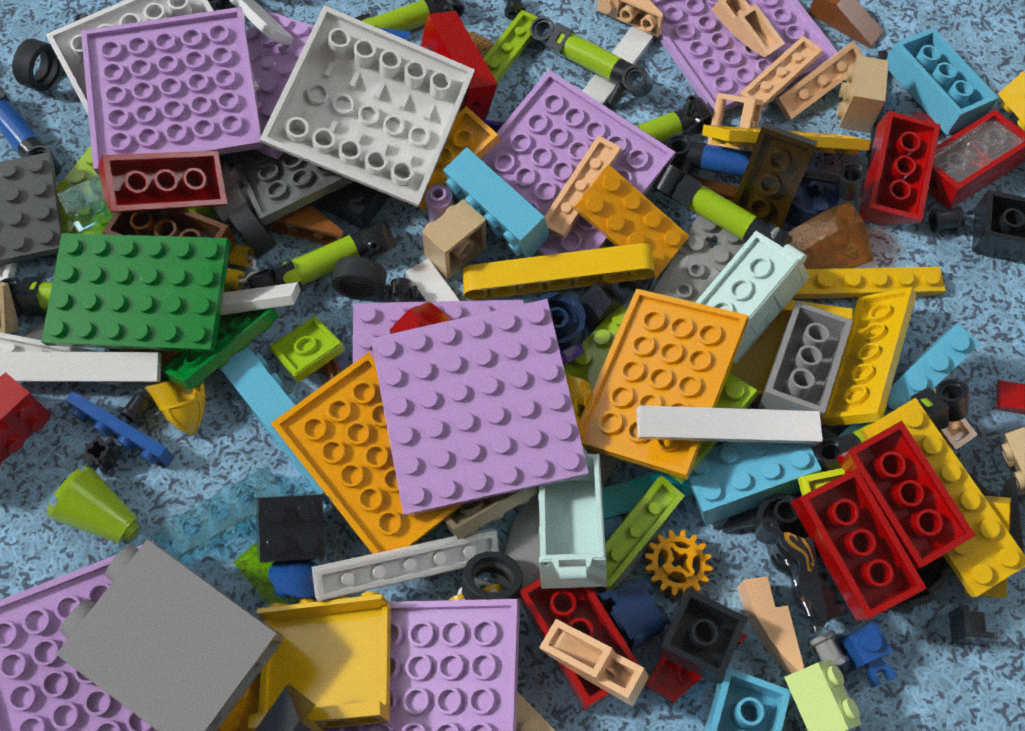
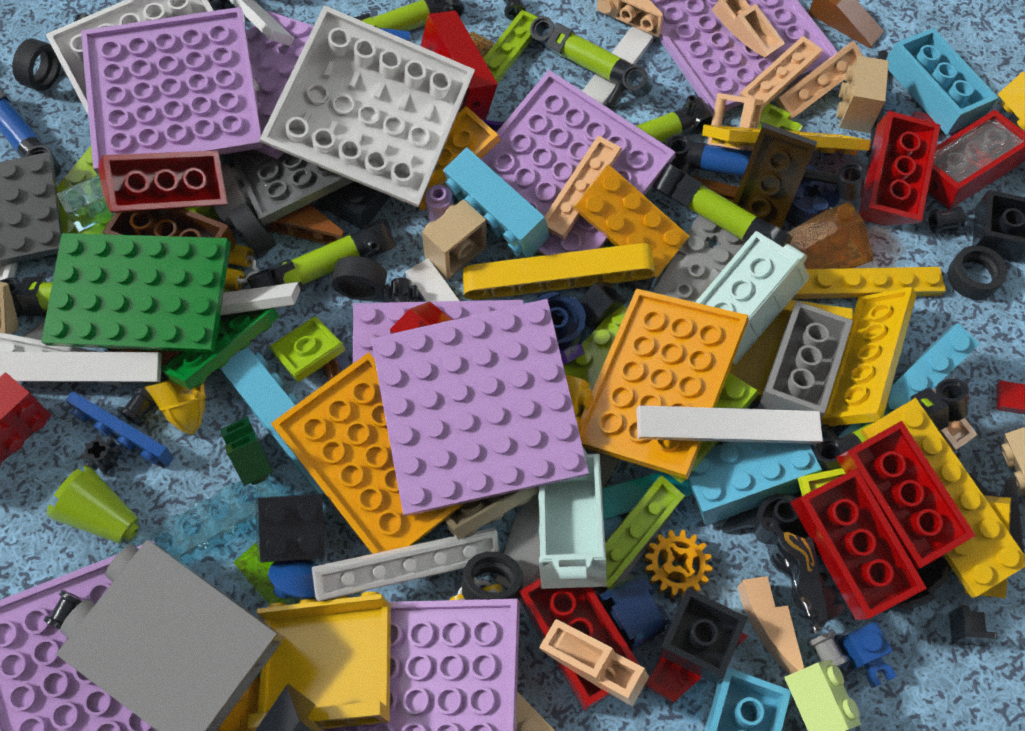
none -> black bush [43,590,84,629]
none -> dark green arch [220,416,273,486]
none -> lime plate [758,103,803,131]
none -> black tyre [947,245,1007,300]

